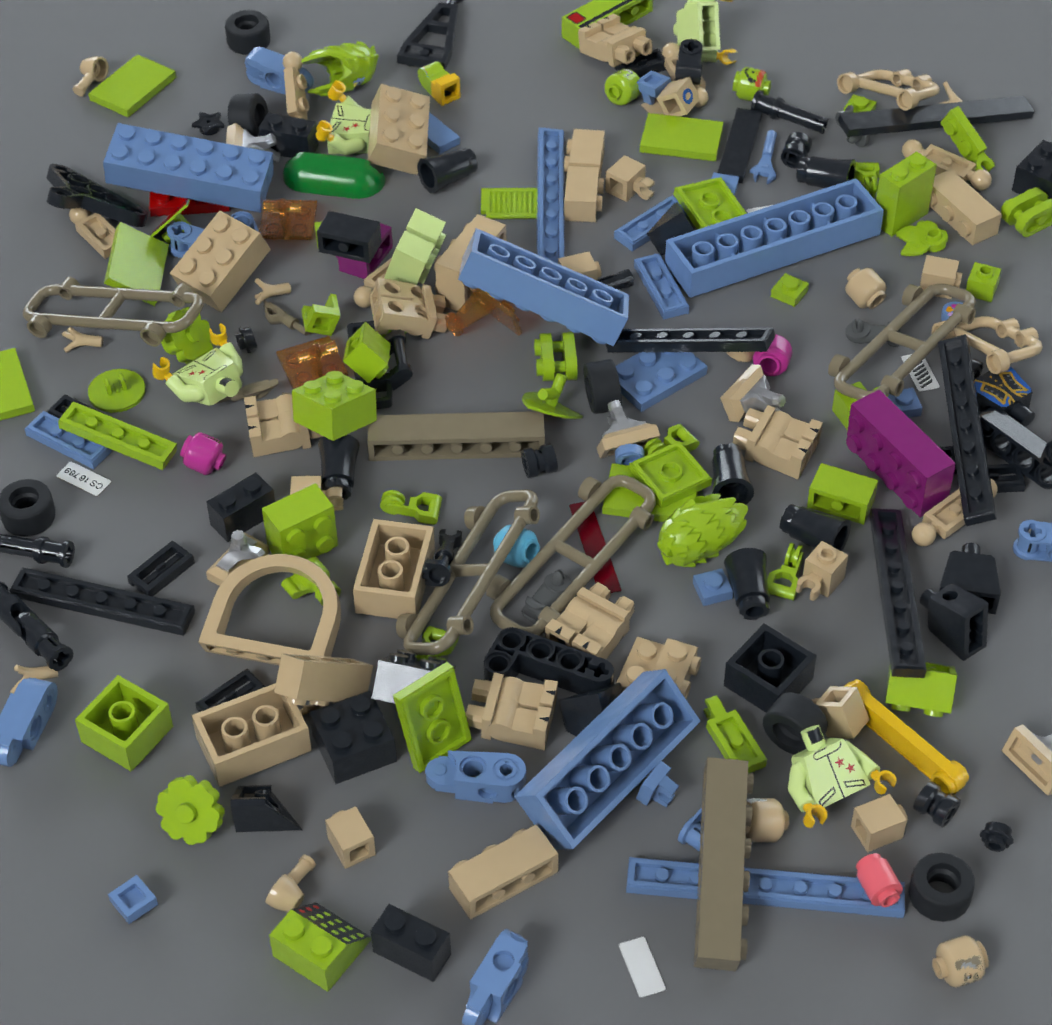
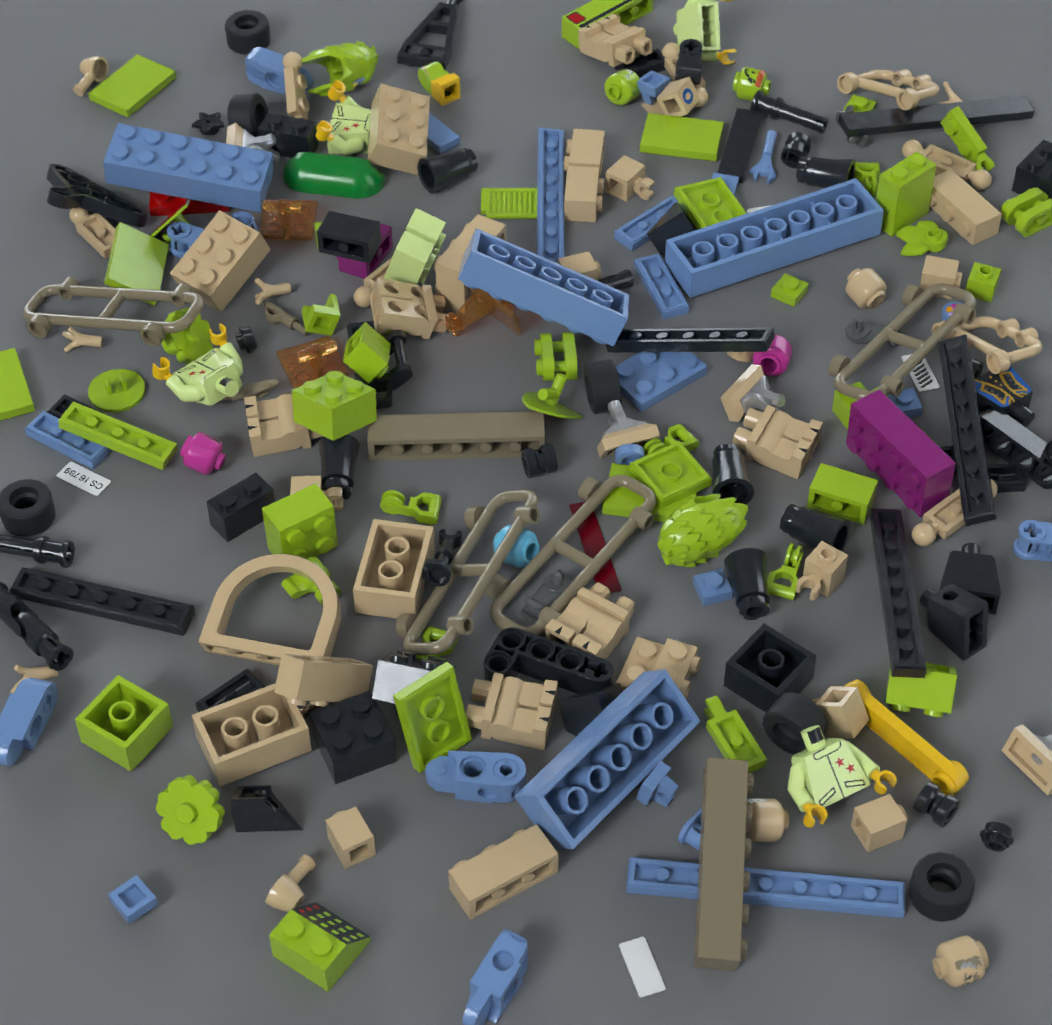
black tile [127,540,195,596] -> none
flat silver piece [206,530,269,586] -> none
black brick [370,904,451,982] -> none
coral brick [856,853,903,907] -> none

